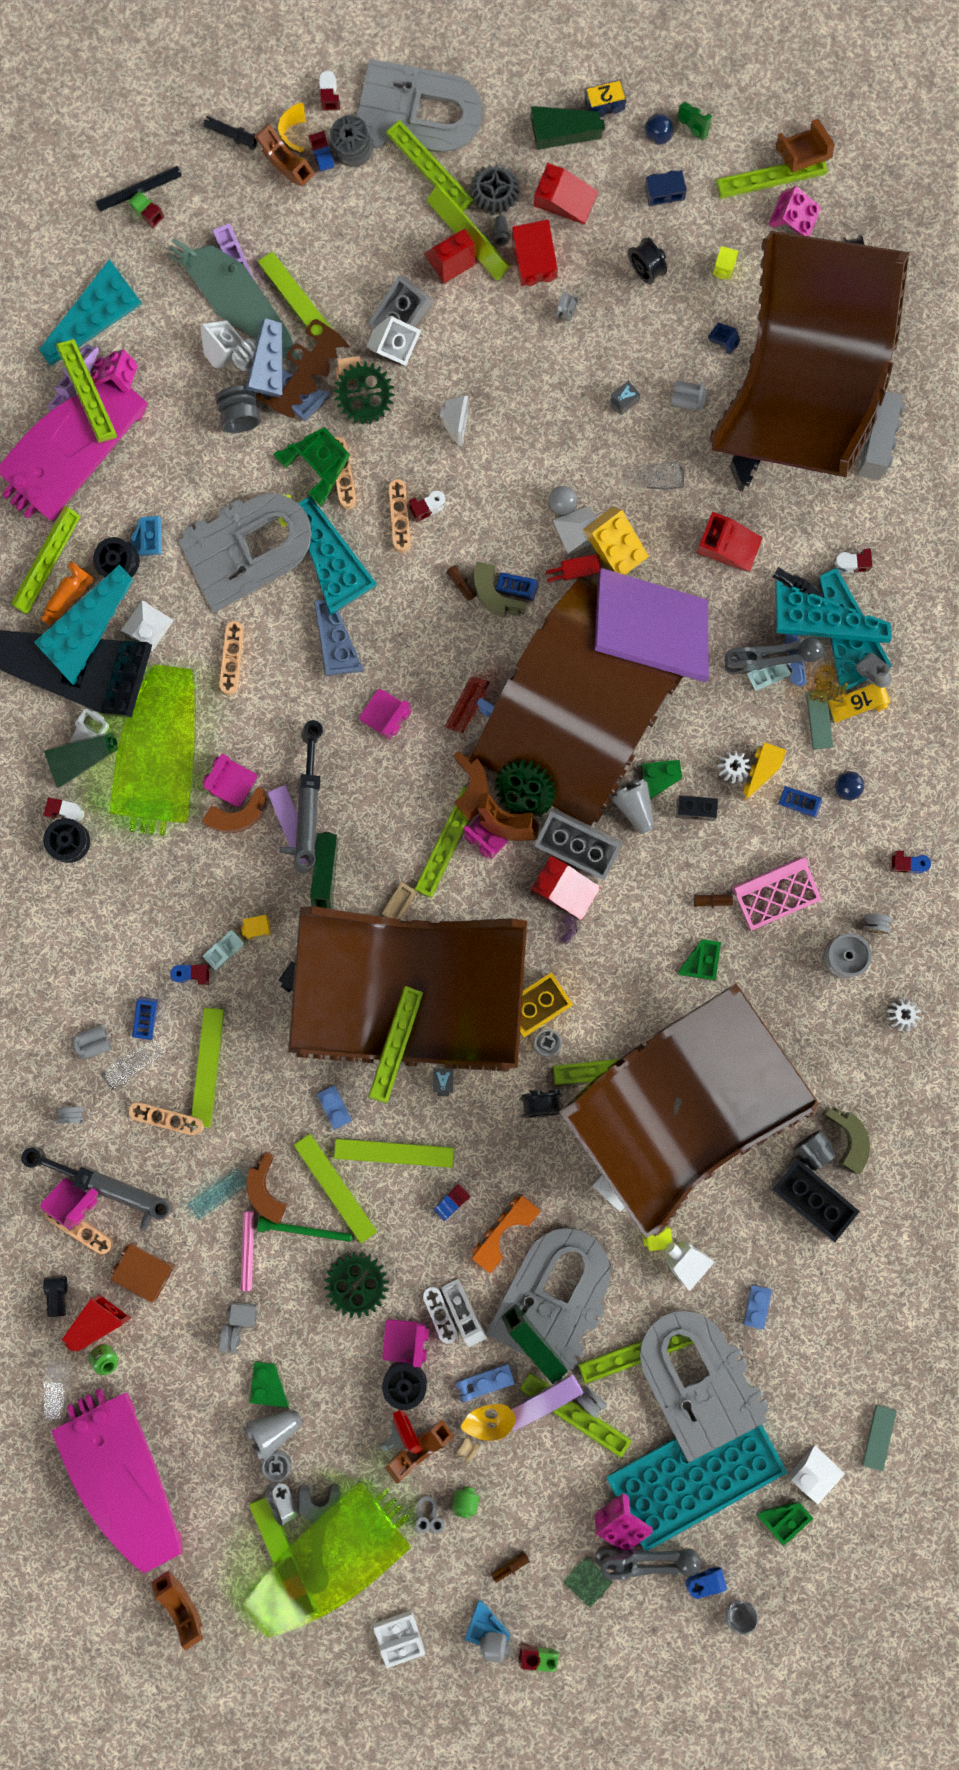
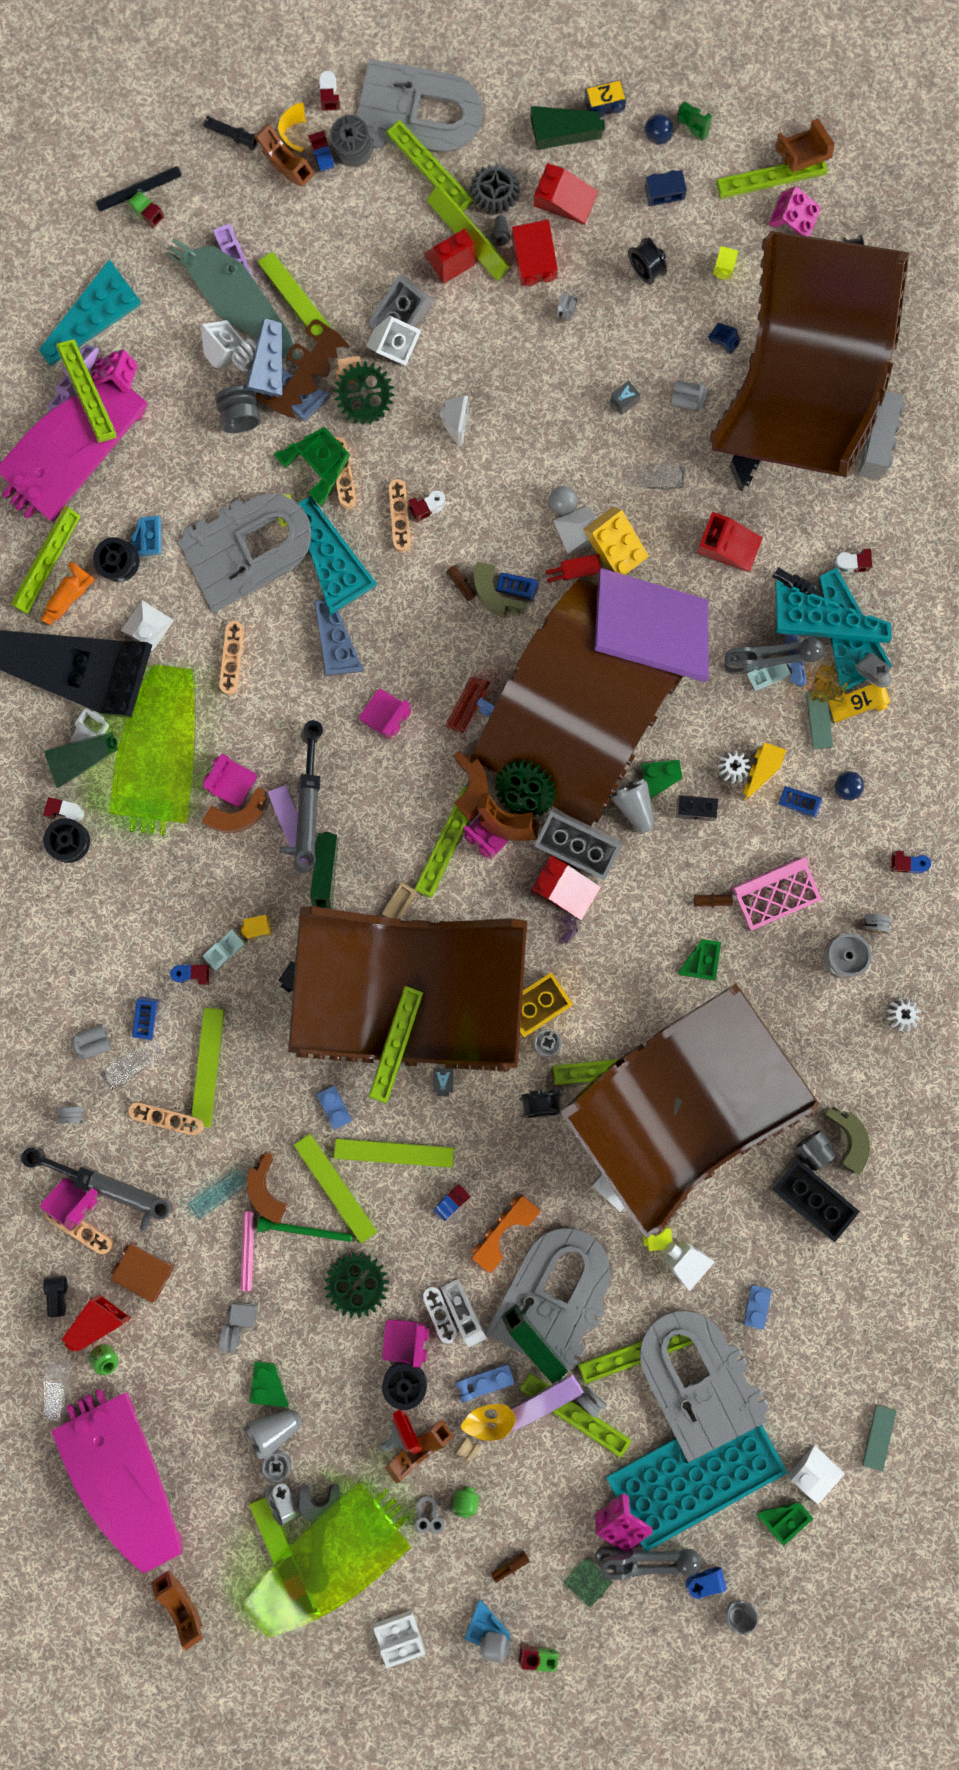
teal wing [34,565,134,685] -> none

